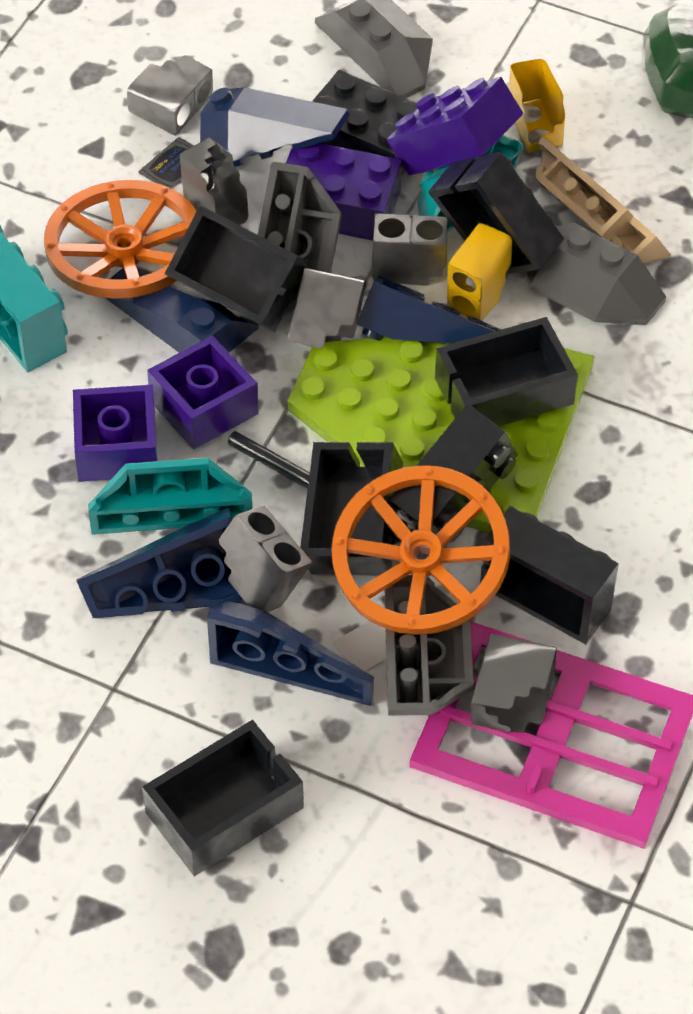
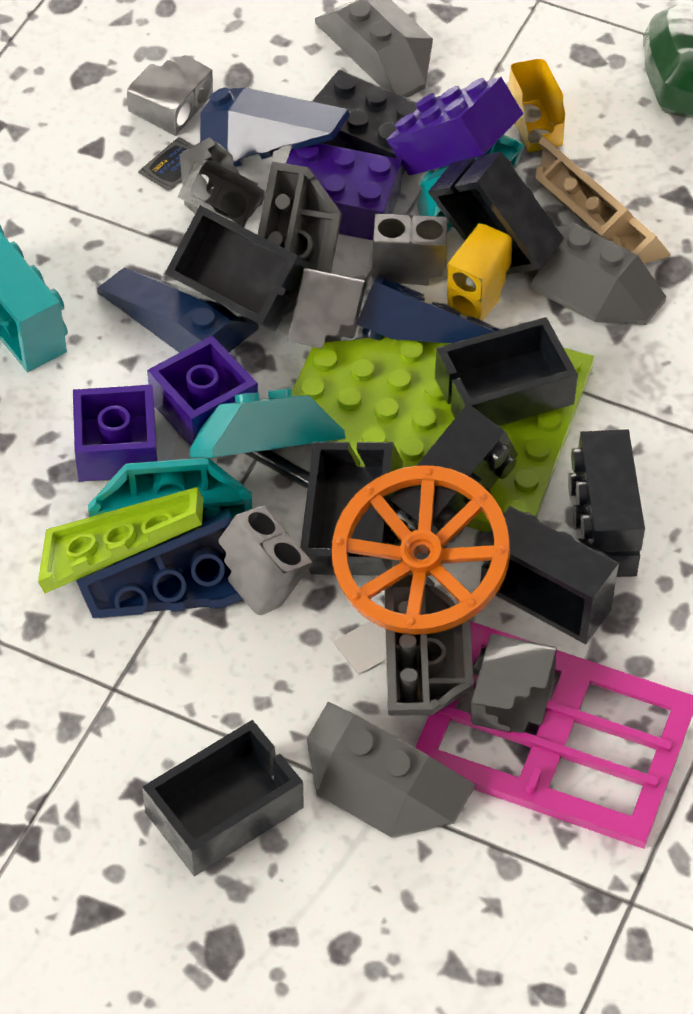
orange wheel [44,180,197,299] -> none
dark blue wedge [207,600,374,706] -> none
none -> lime wing [38,487,204,594]
none -> dark grey piece [178,160,266,227]
none -> teal wedge [190,388,346,458]
none -> dark grey wedge [306,702,476,838]
none -> black piece [568,429,645,577]

